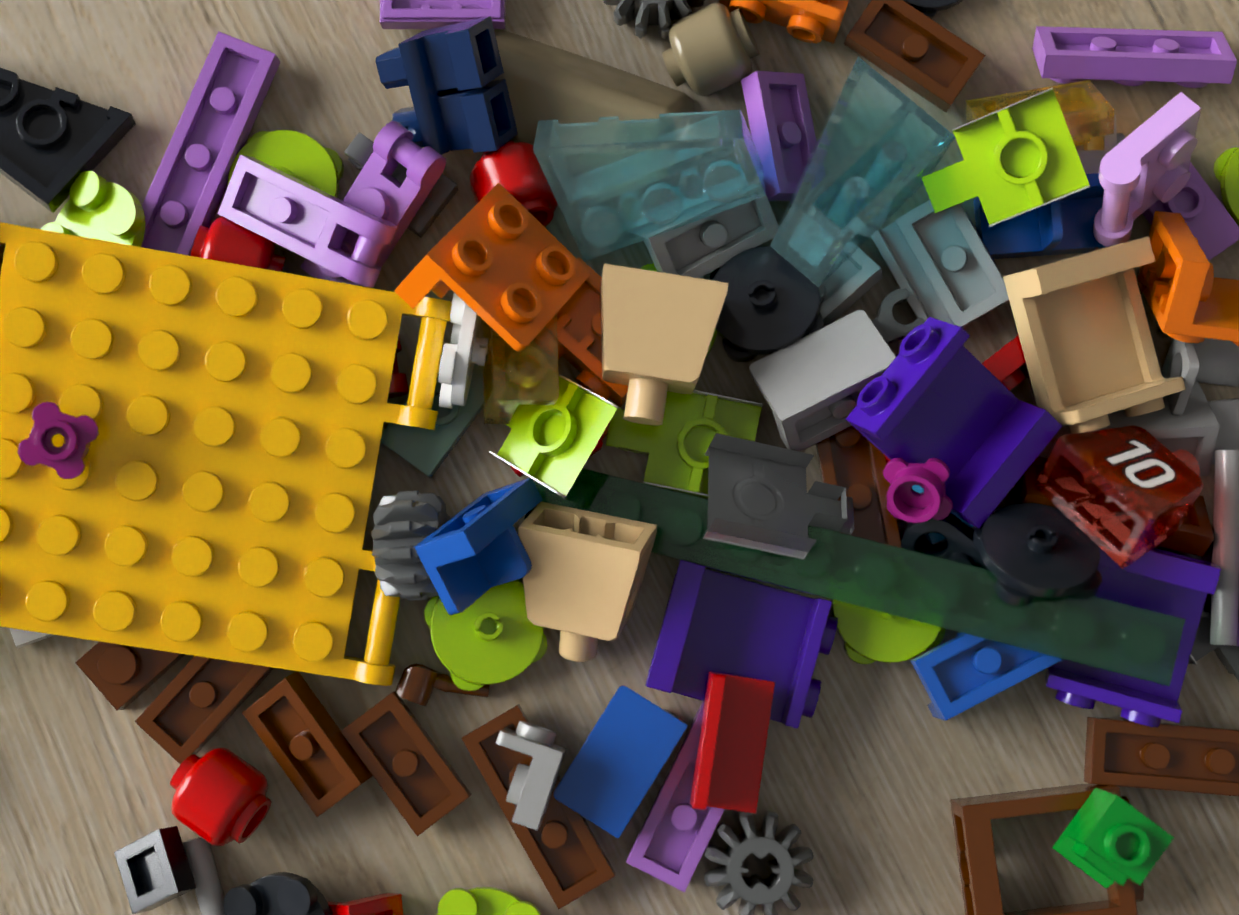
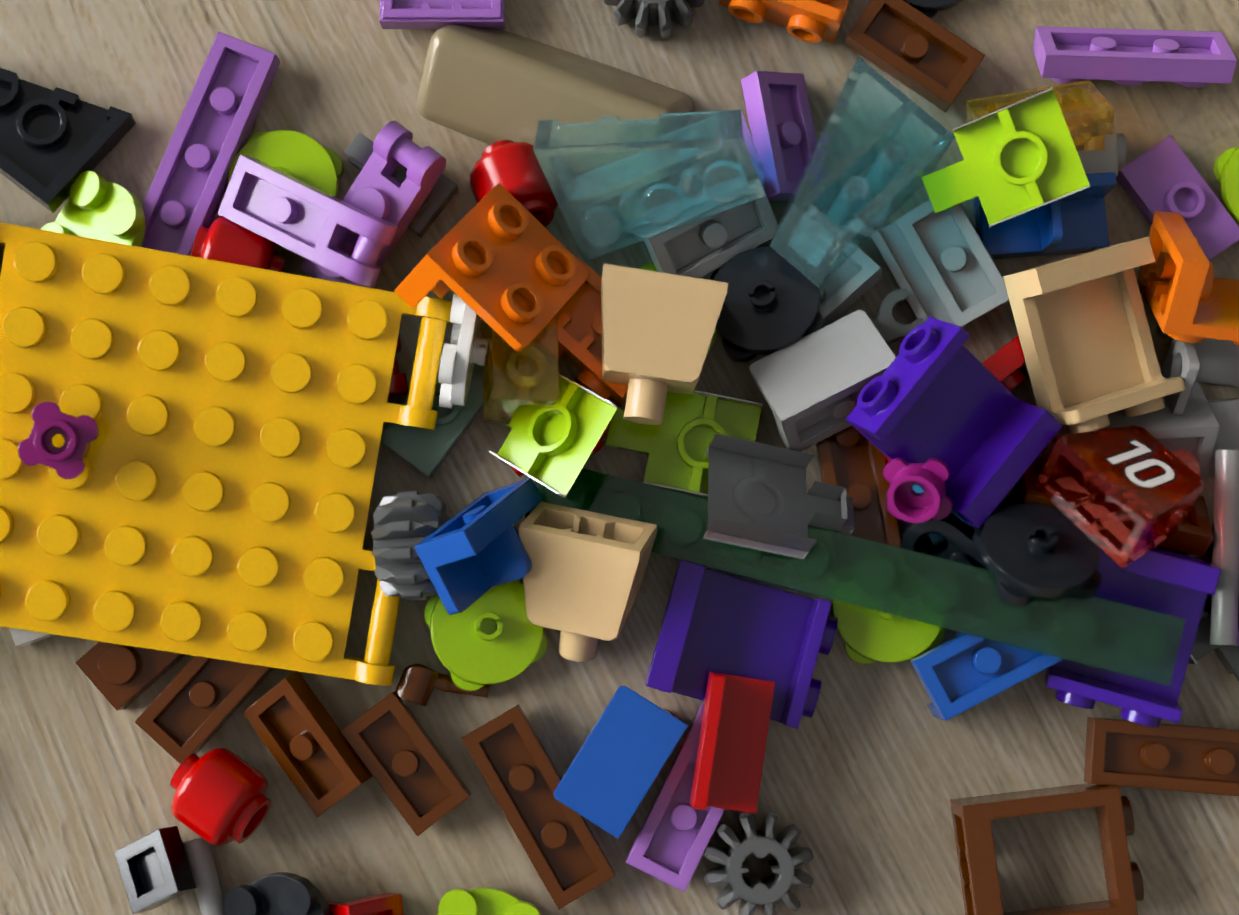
dark blue hips [375,16,518,155] -> none
light grey bracket [496,721,567,830] -> none
dark tan head [662,2,760,96] -> none
green window [1052,787,1174,889] -> none
lavender plate [1093,92,1201,247] -> none

